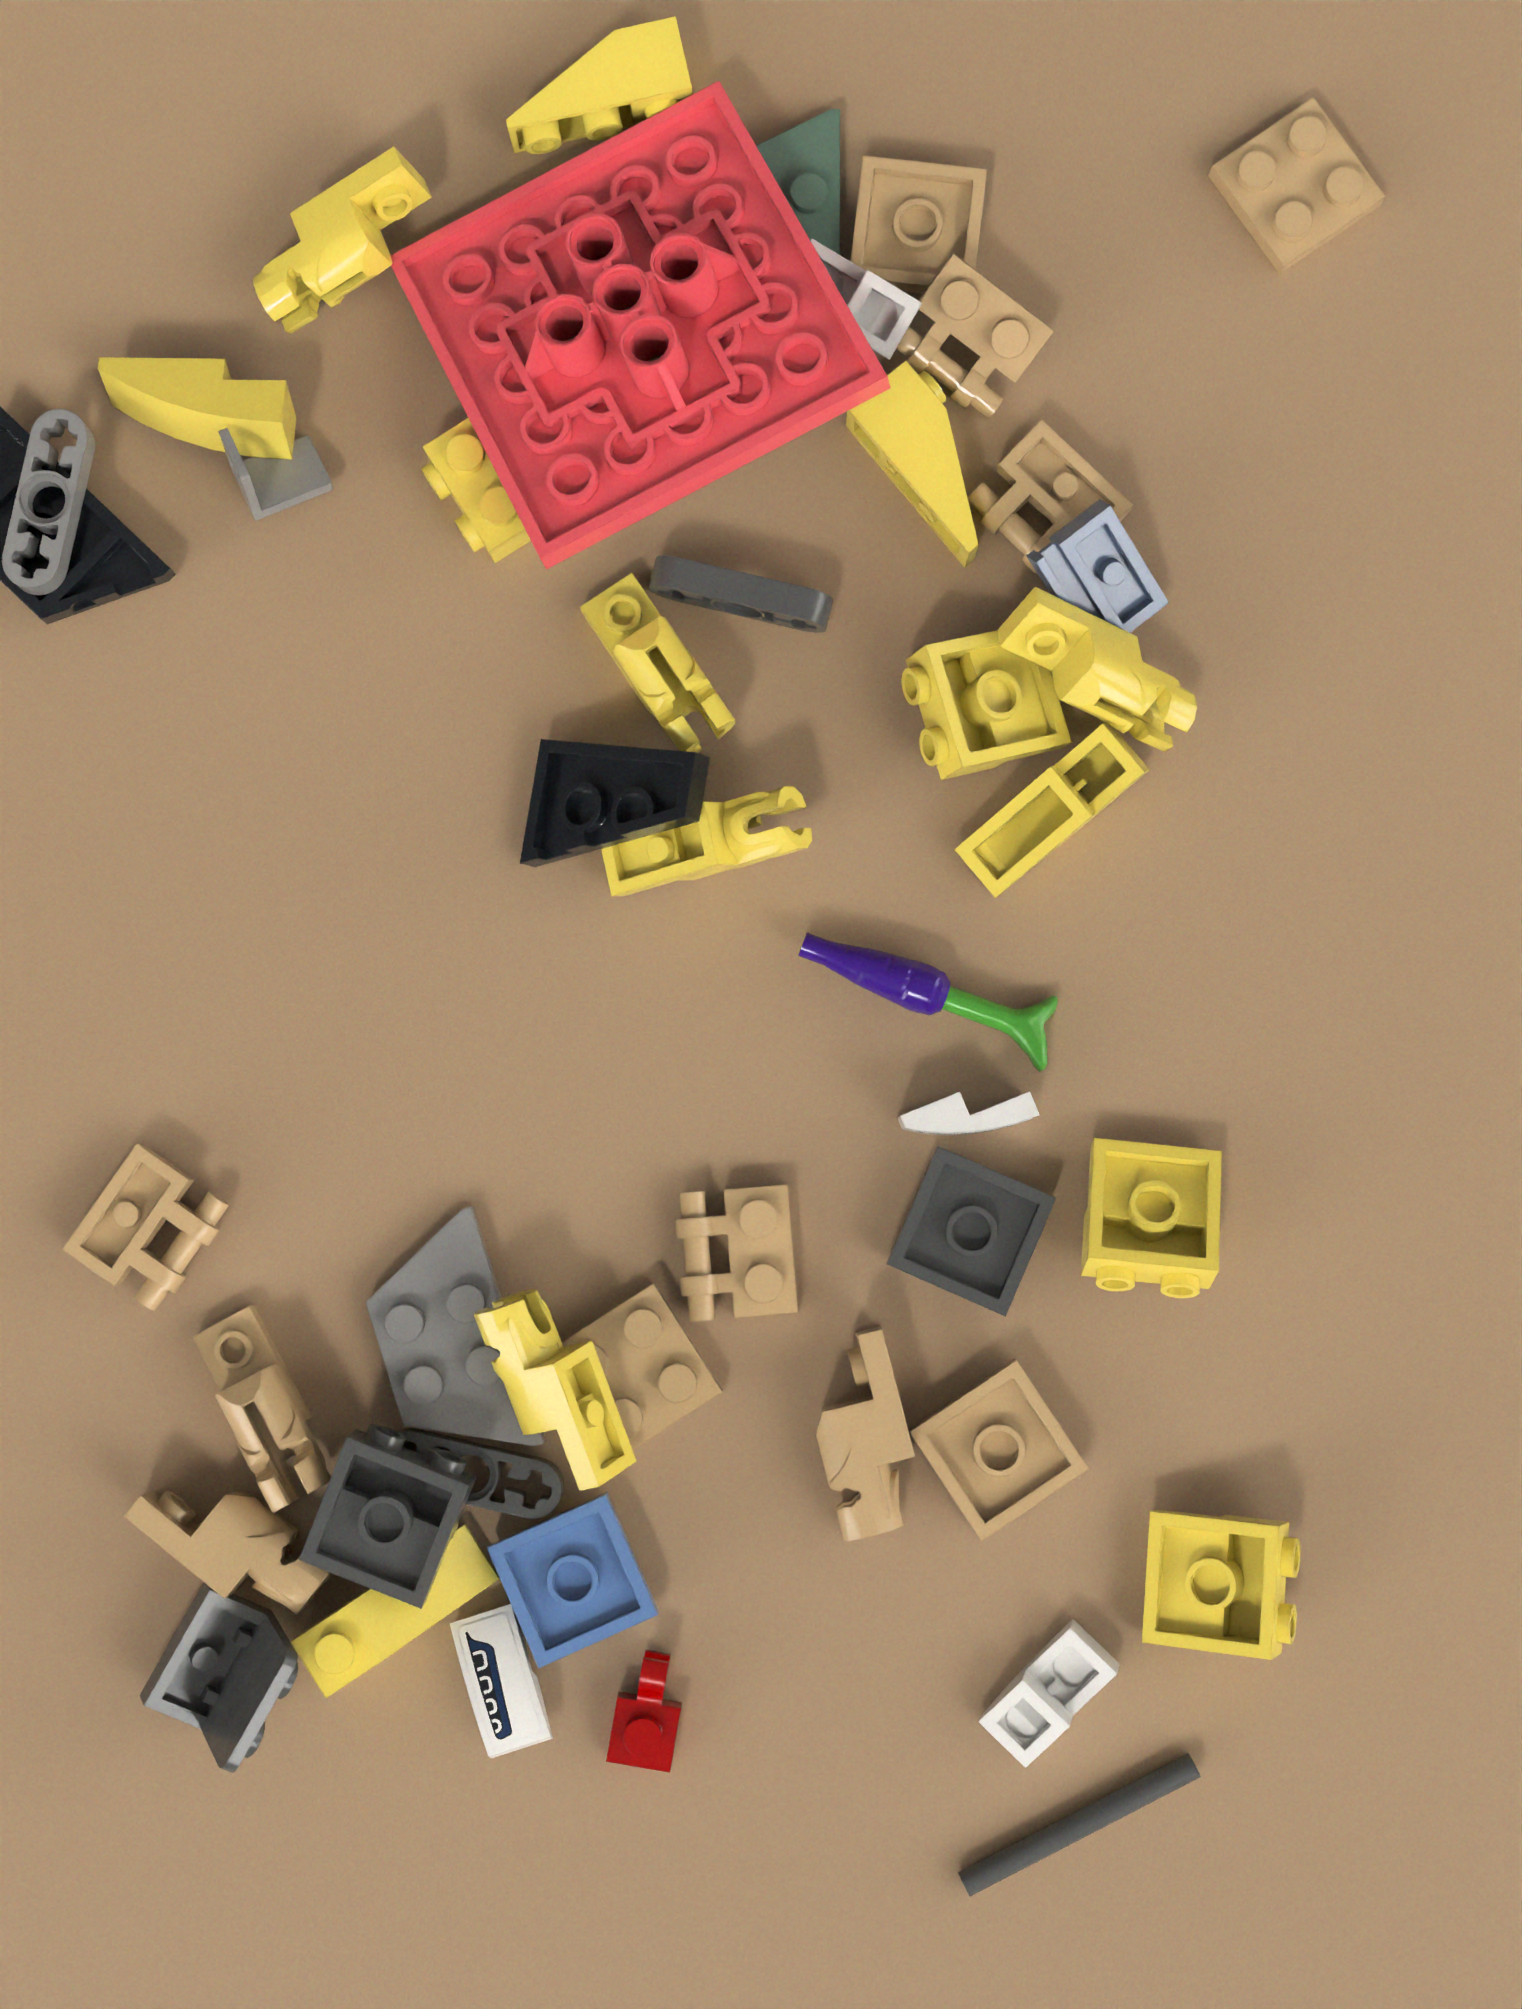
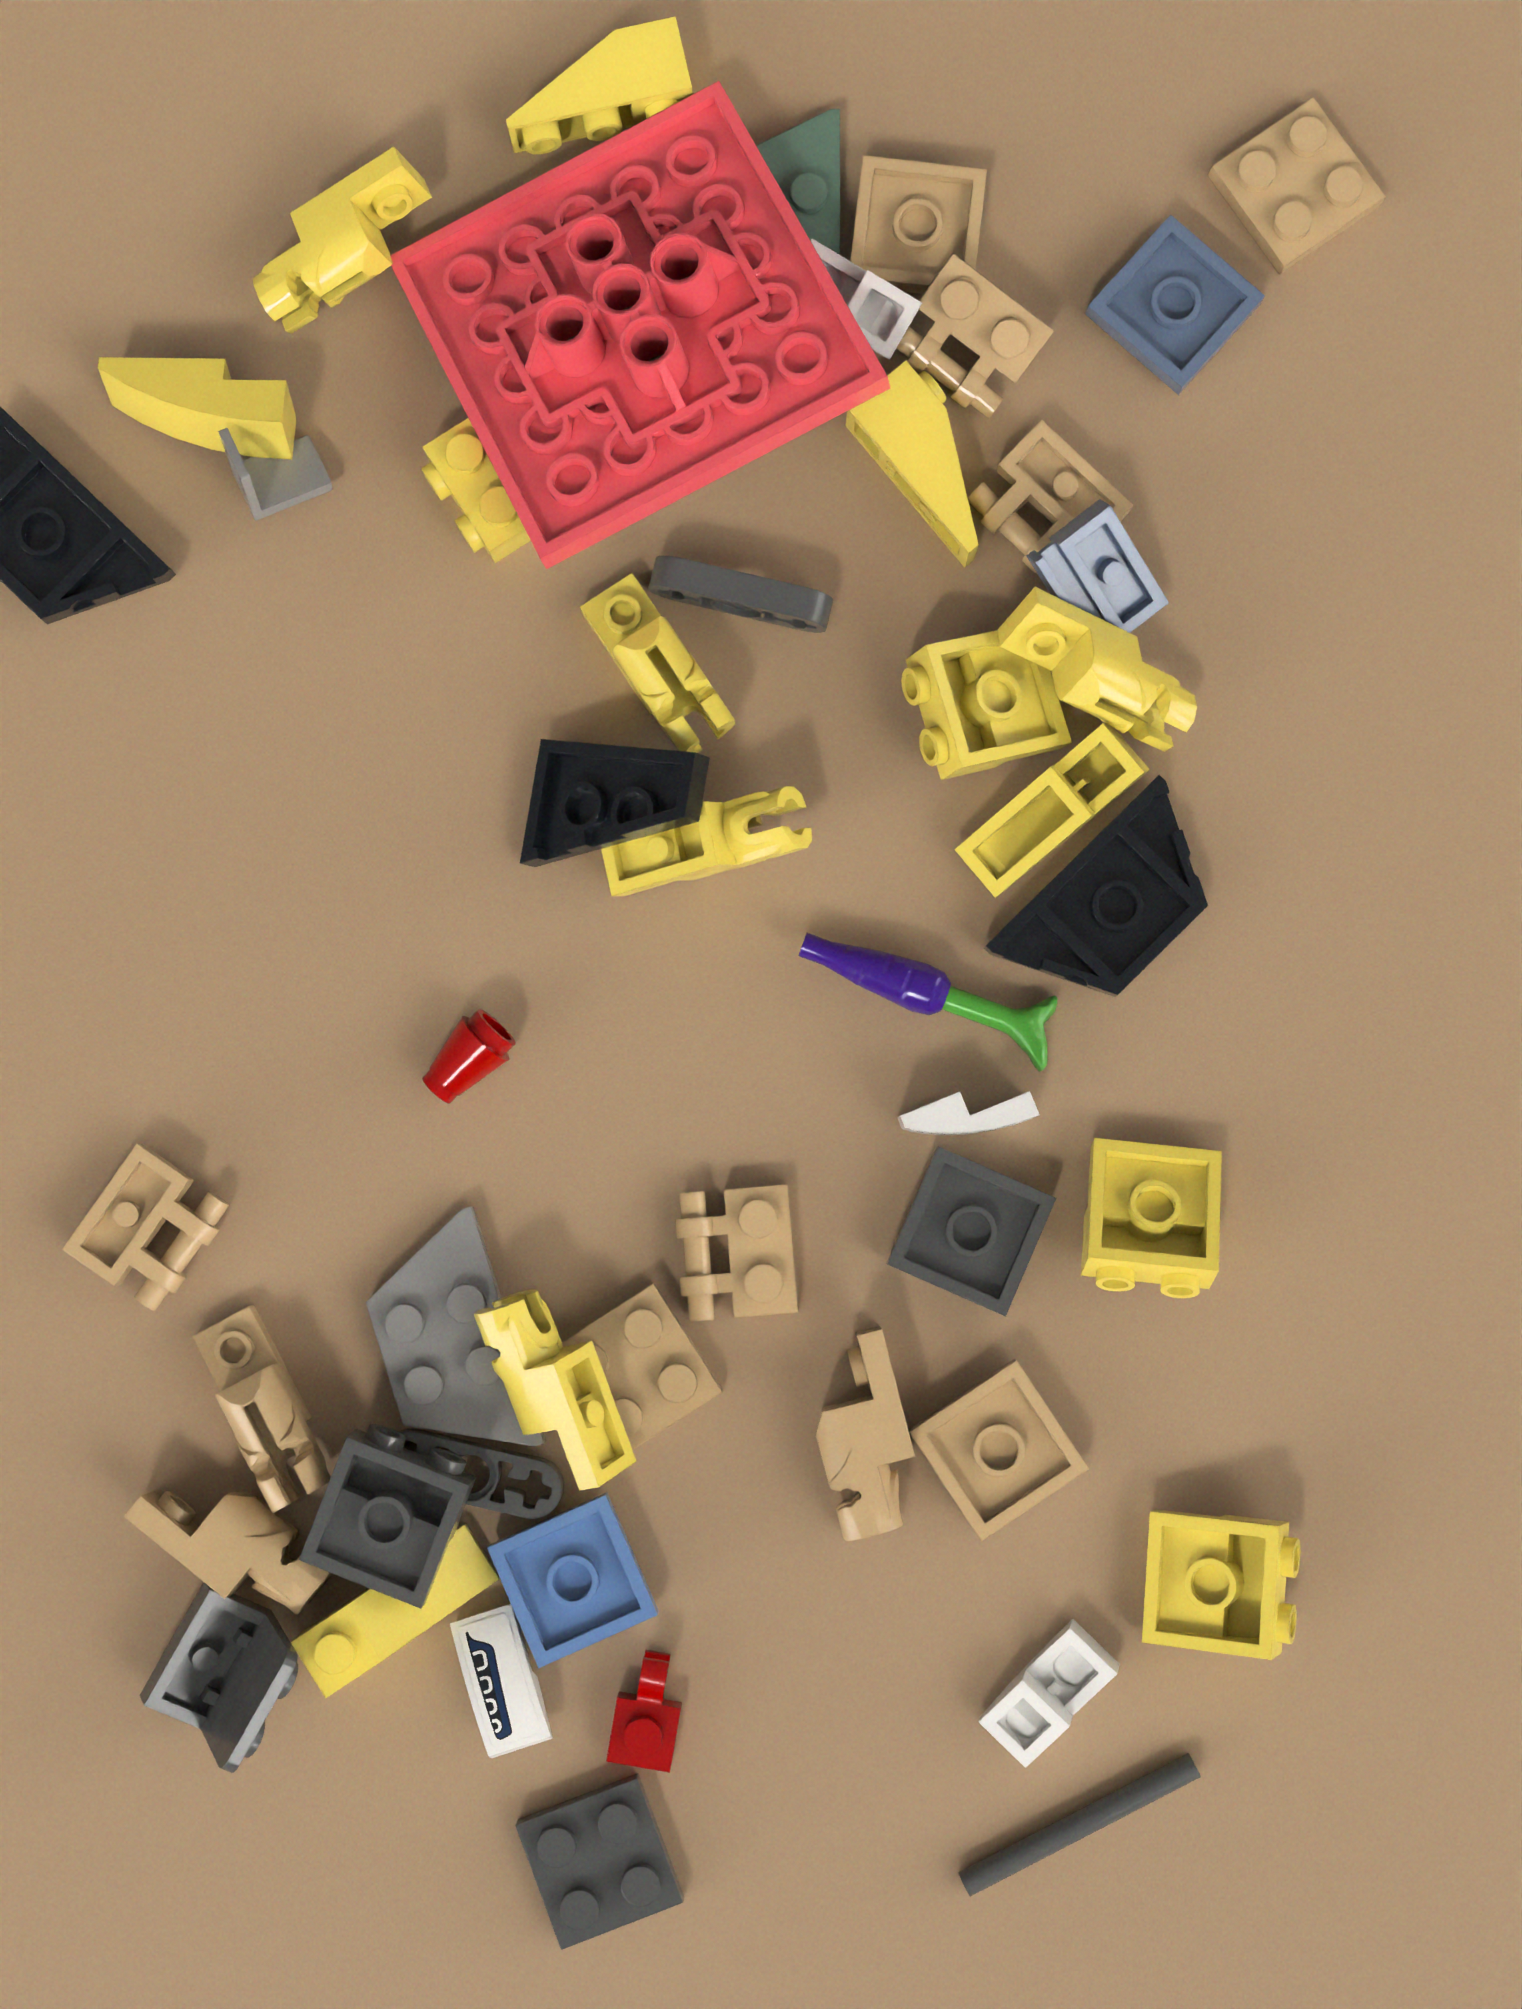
light grey beam [2,409,95,595] -> none
none -> red cone [422,1009,516,1104]
none -> dark grey plate [515,1773,684,1950]
none -> black wing [984,775,1208,997]
none -> sand blue plate [1085,215,1265,395]

